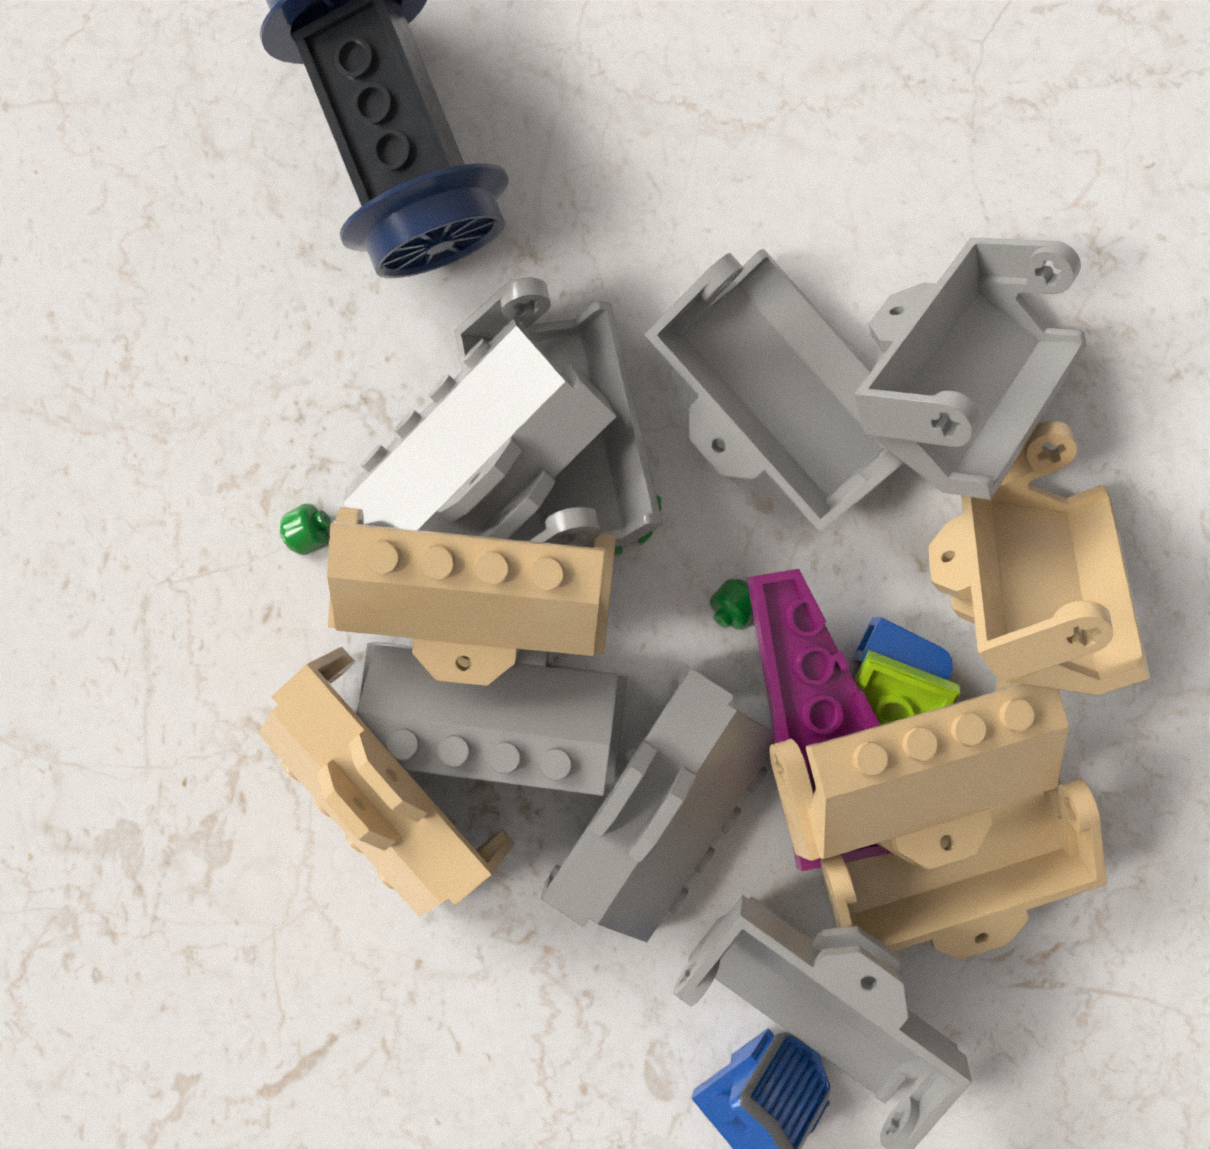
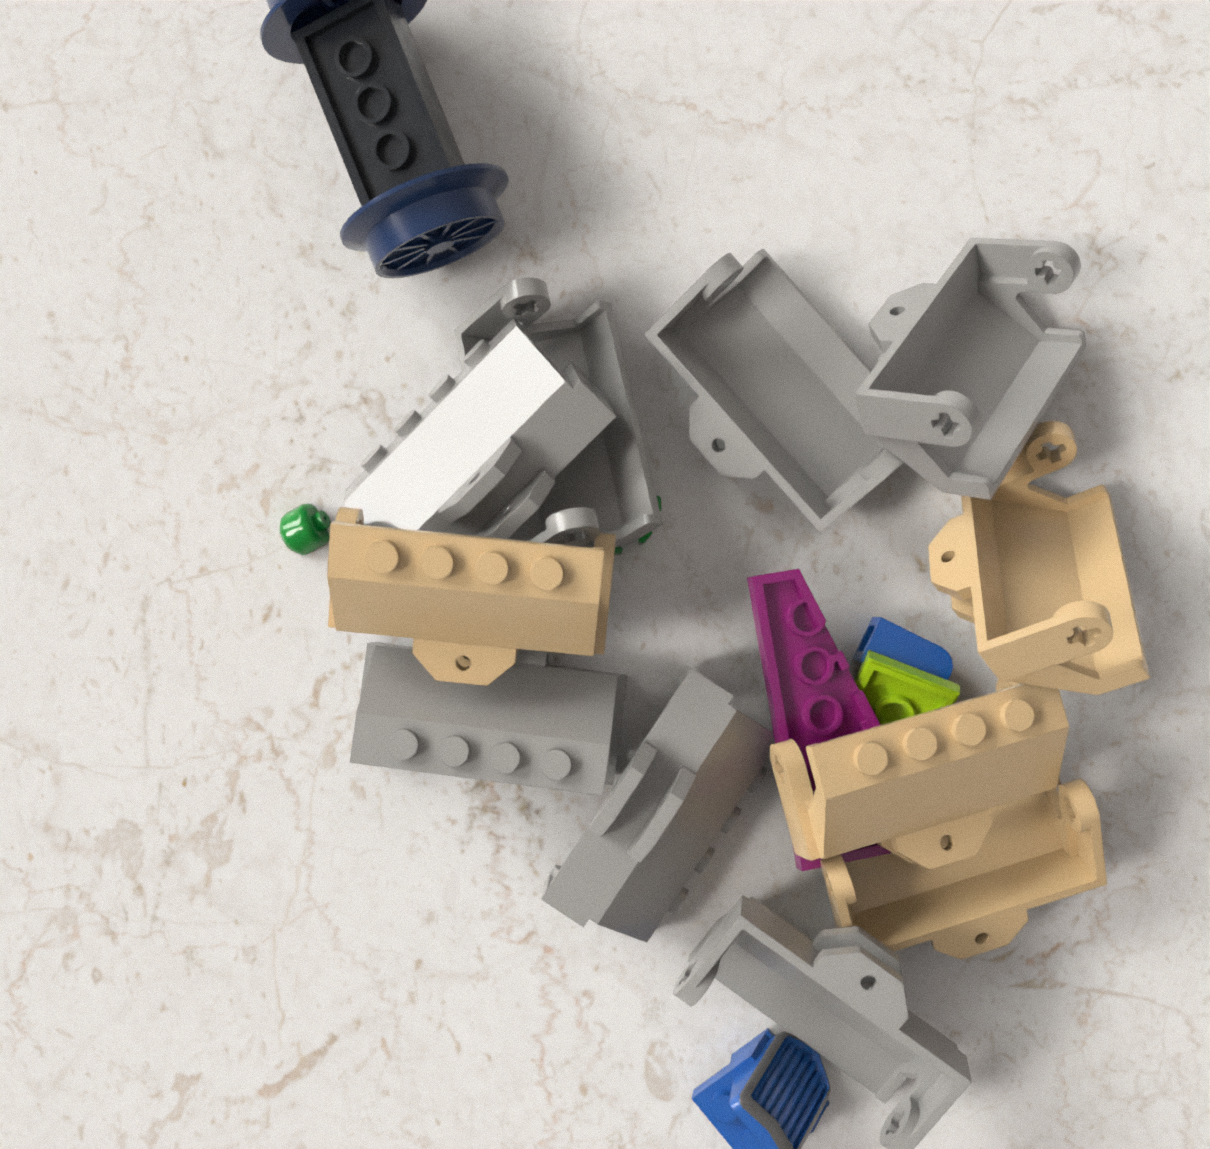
tan piece [258,647,515,917] -> none
green piece [710,579,754,630] -> none

